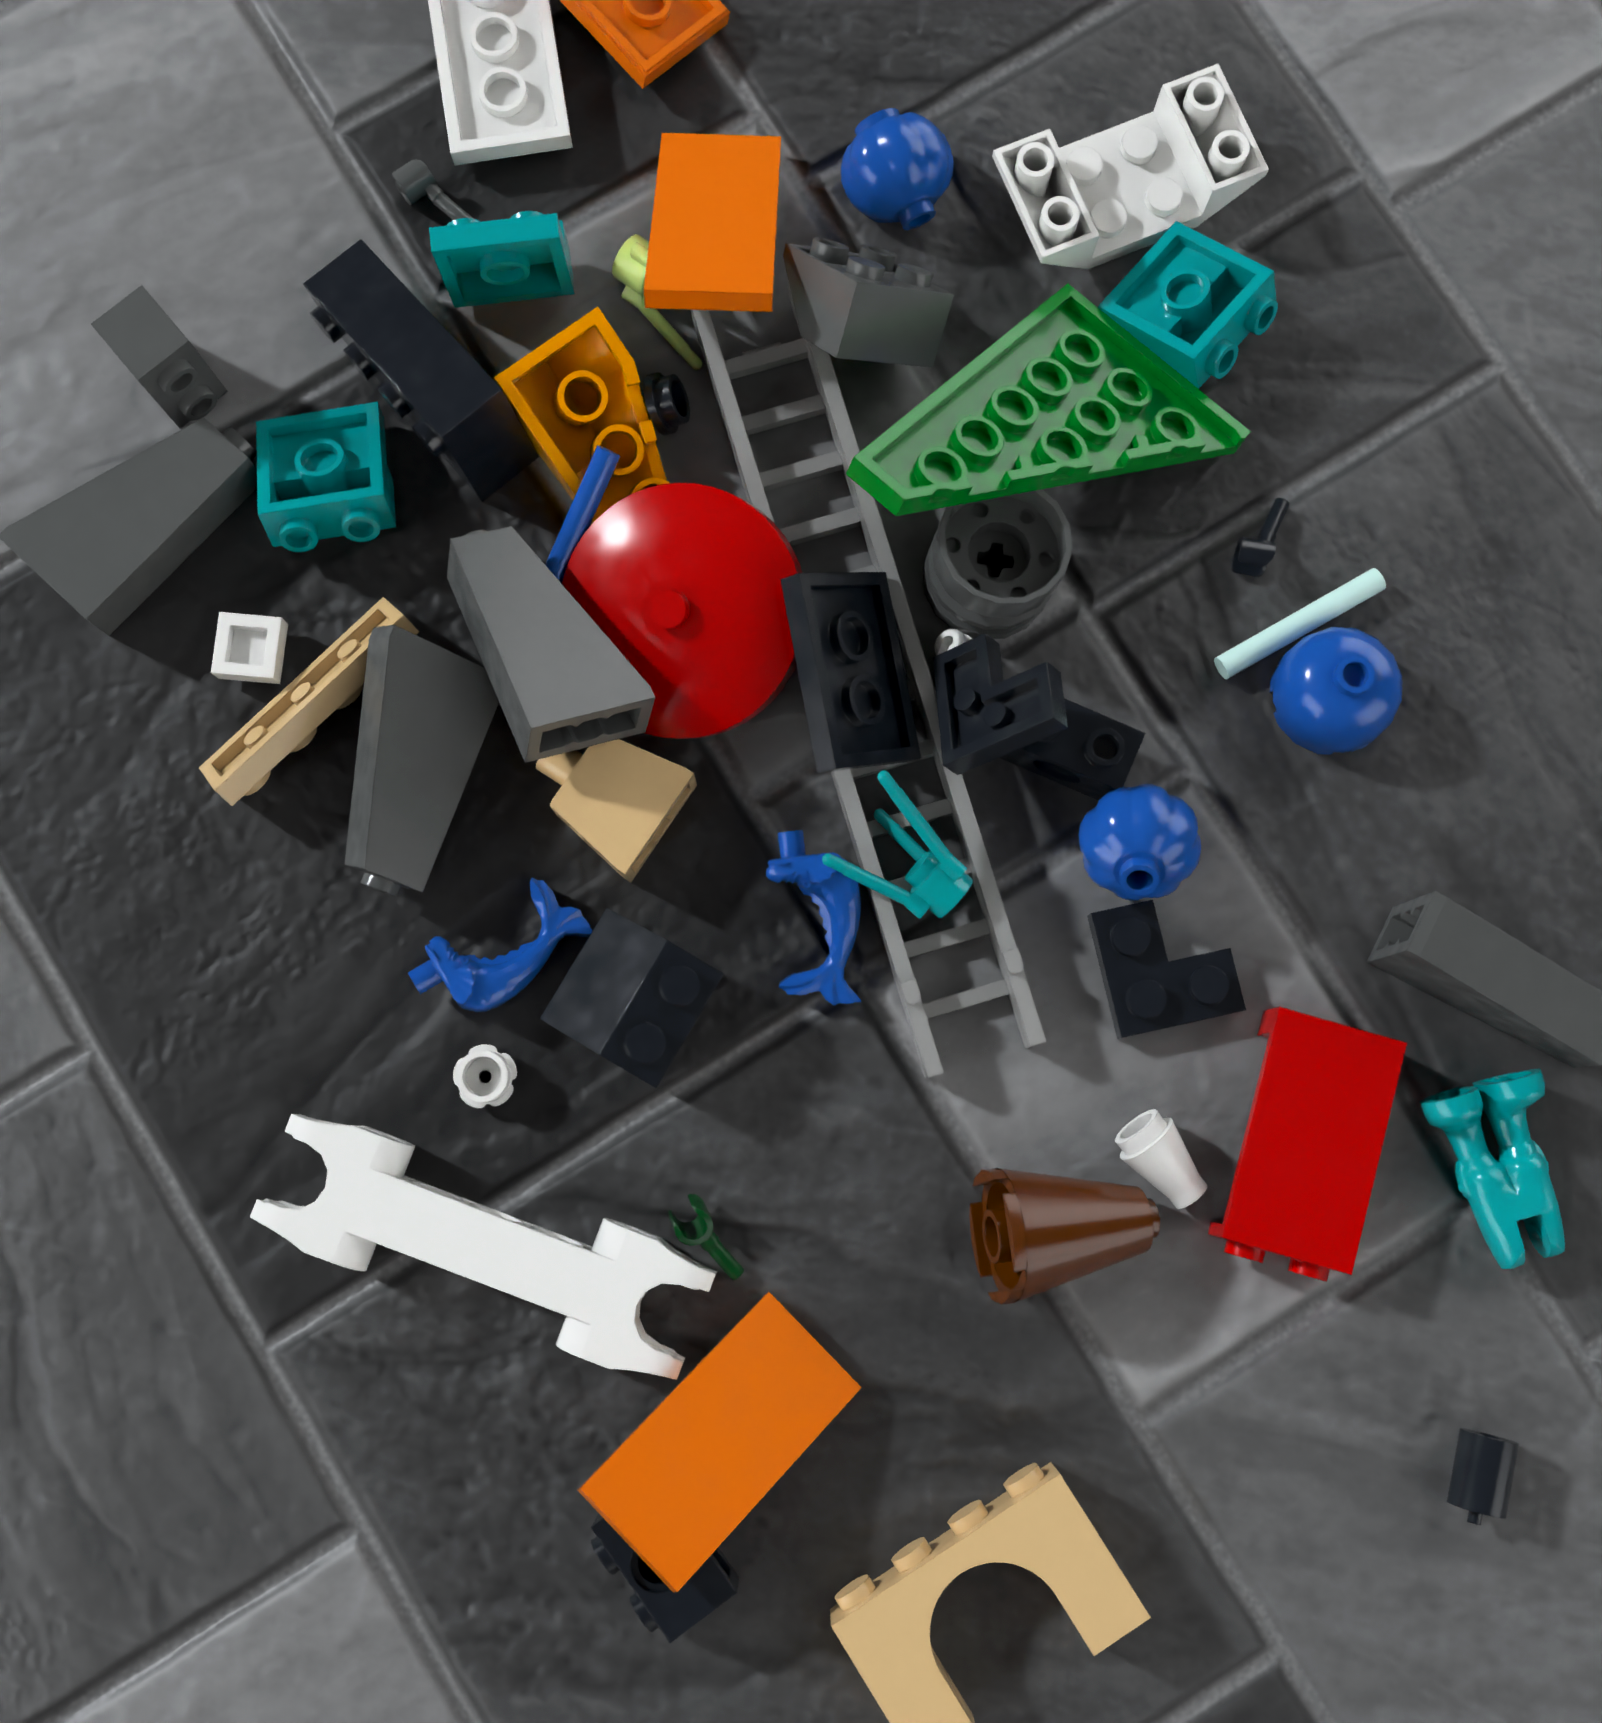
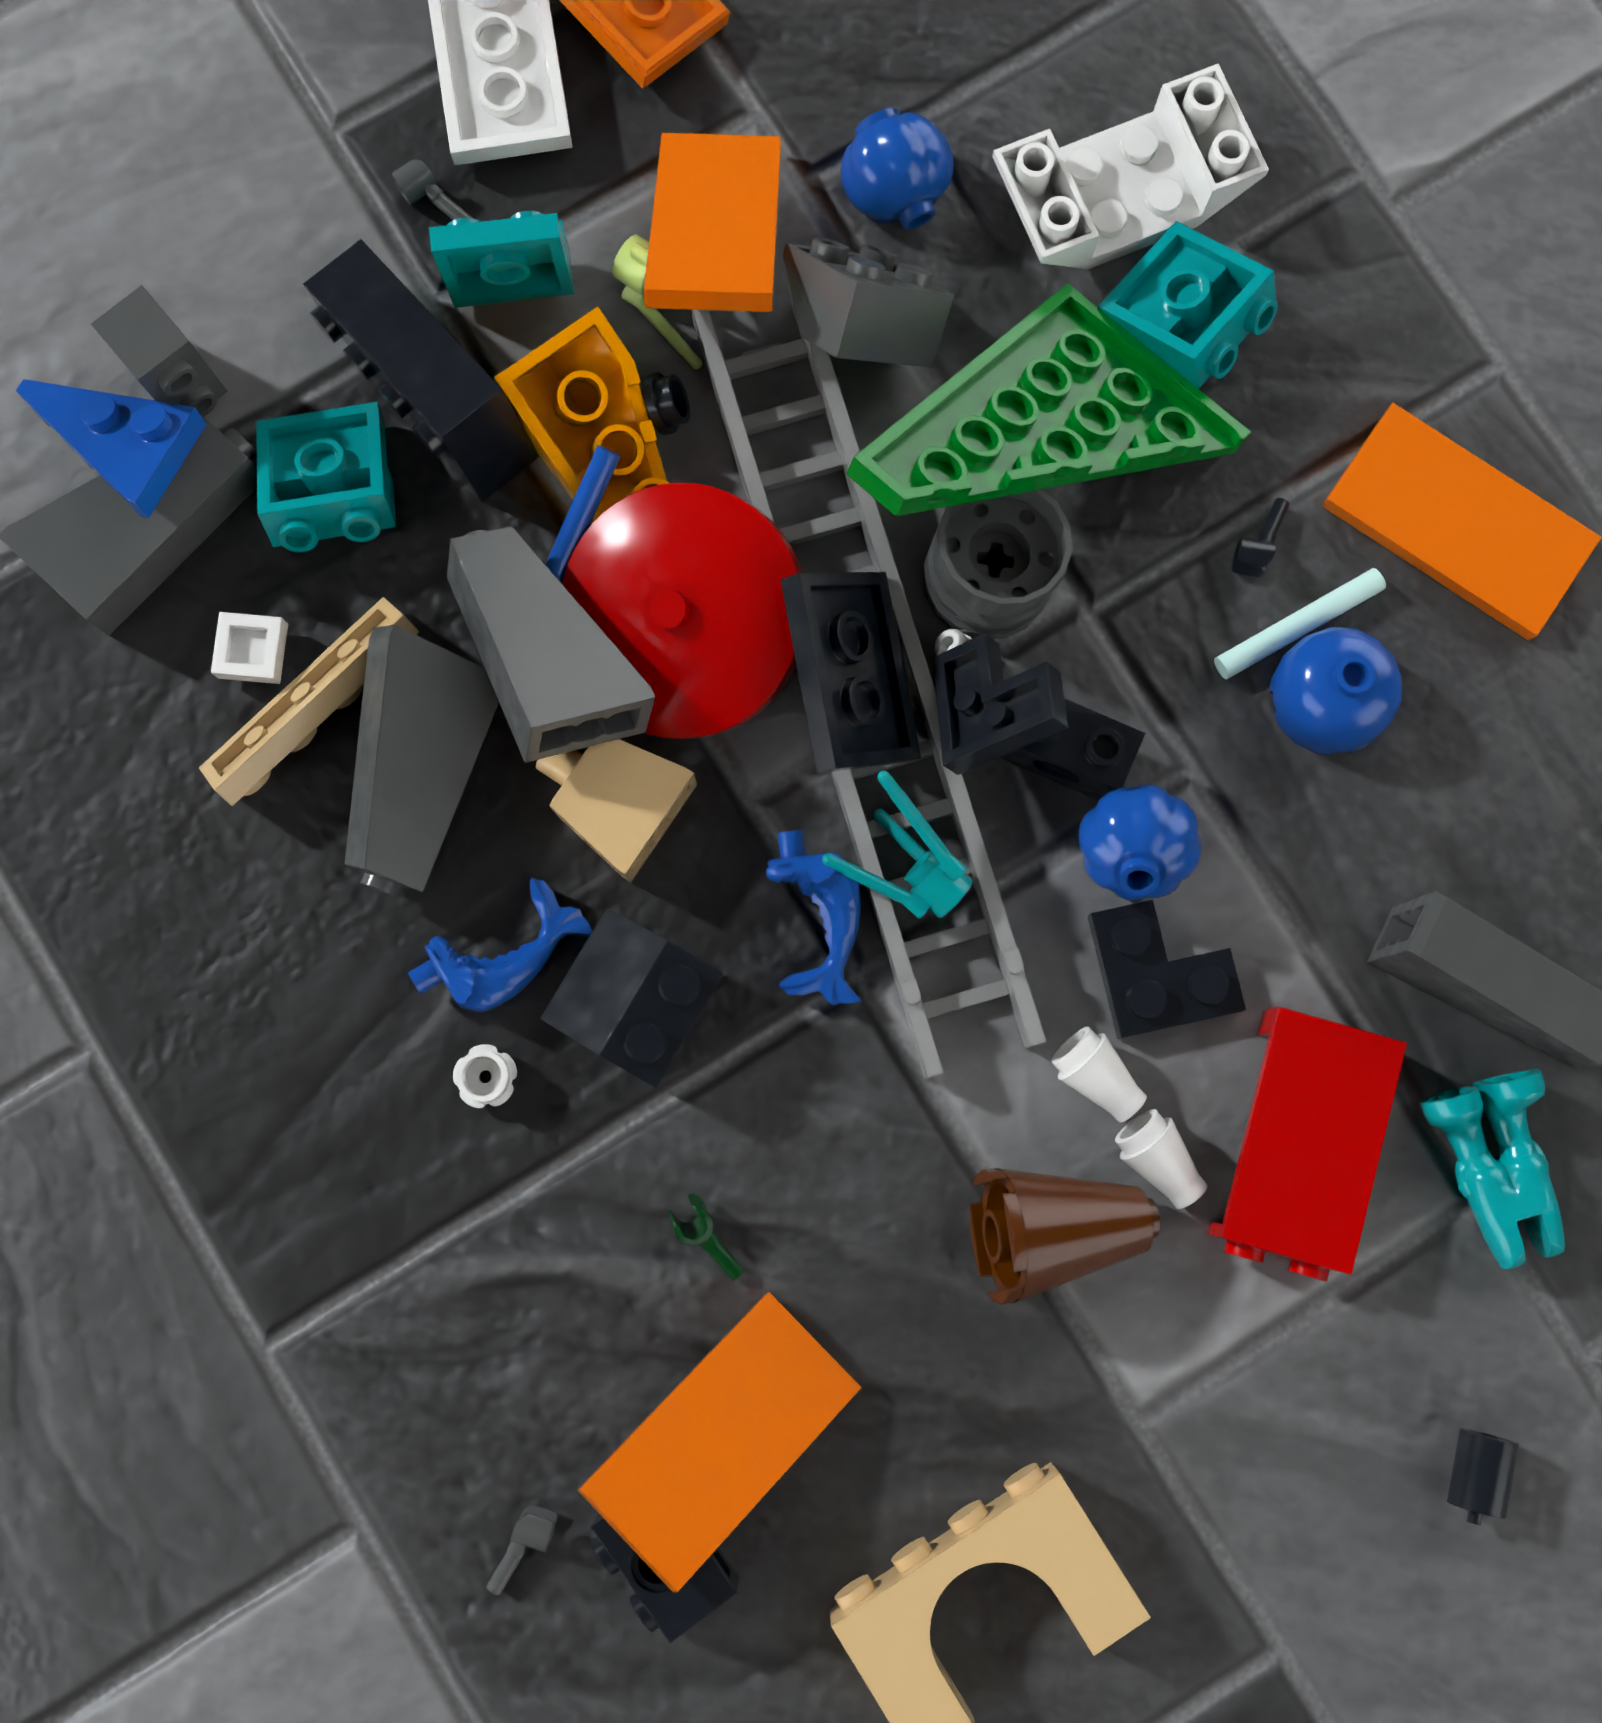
white piece [250,1114,717,1380] -> none
none -> blue wing [16,379,207,519]
none -> dark grey hand [486,1505,558,1595]
none -> white cone [1051,1026,1147,1123]
none -> orange tile [1321,402,1602,641]

